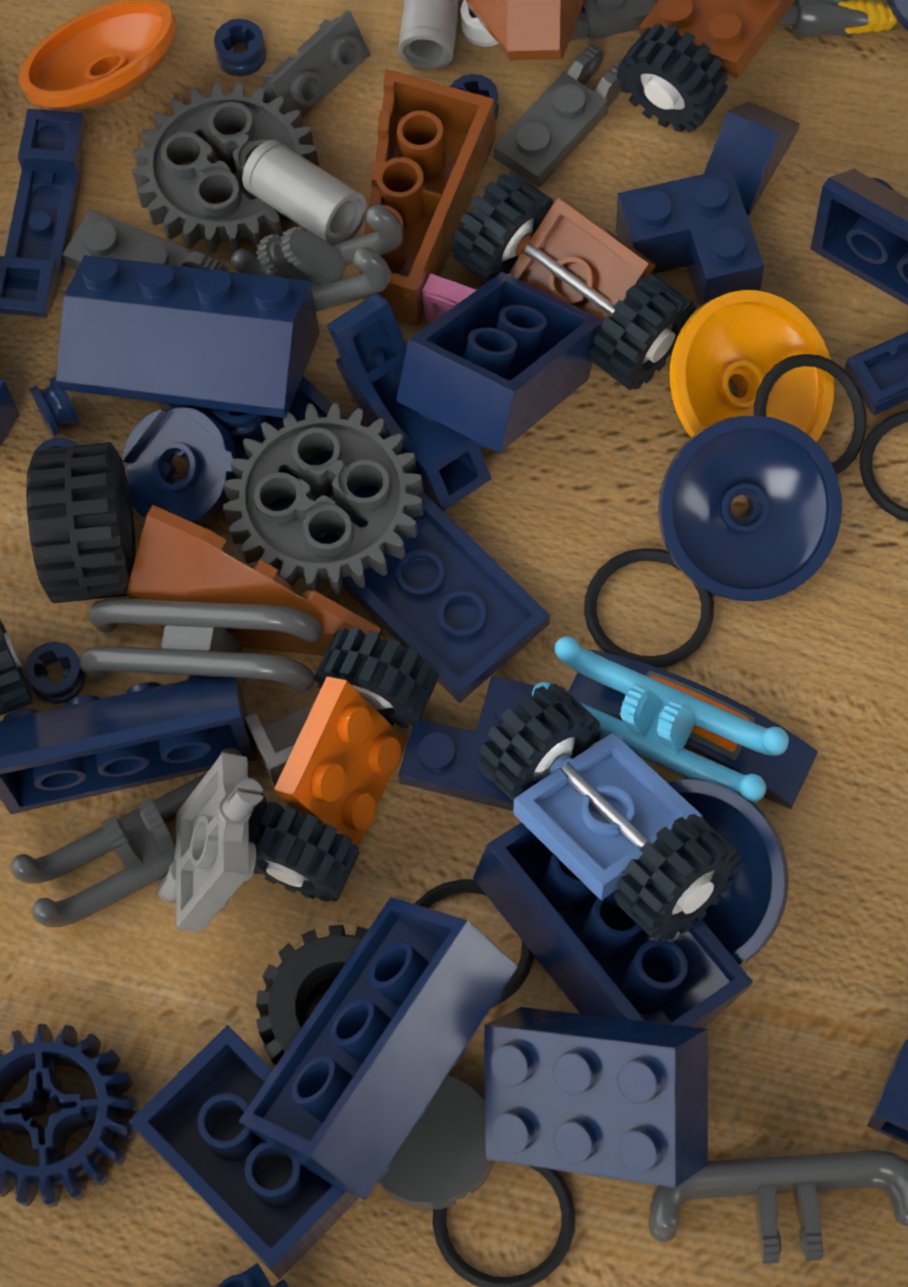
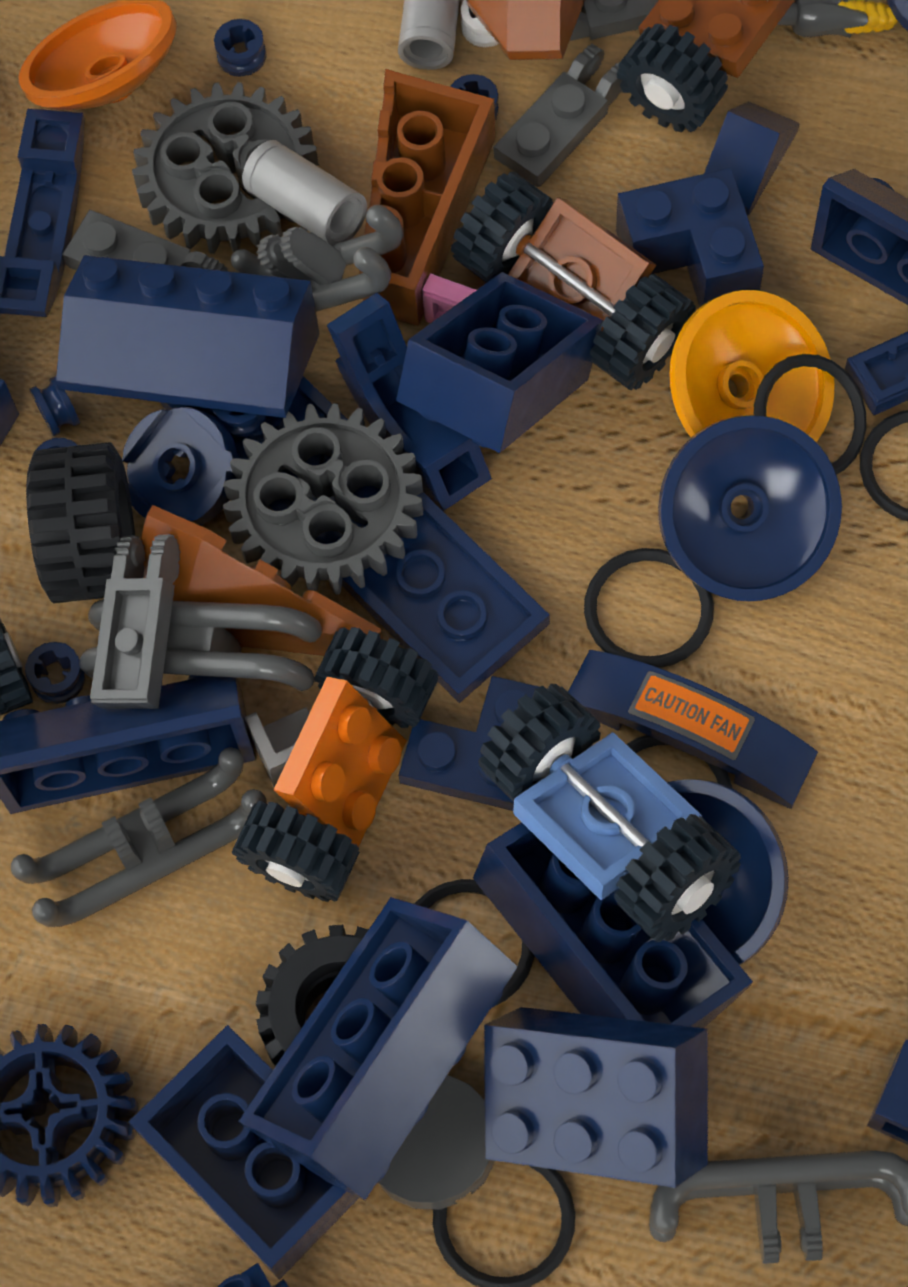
light grey plate [157,753,263,932] -> none
dark grey hinge [260,10,370,118] -> none
medium azure piece [532,636,789,803] -> none
none -> dark grey hinge [90,534,181,709]

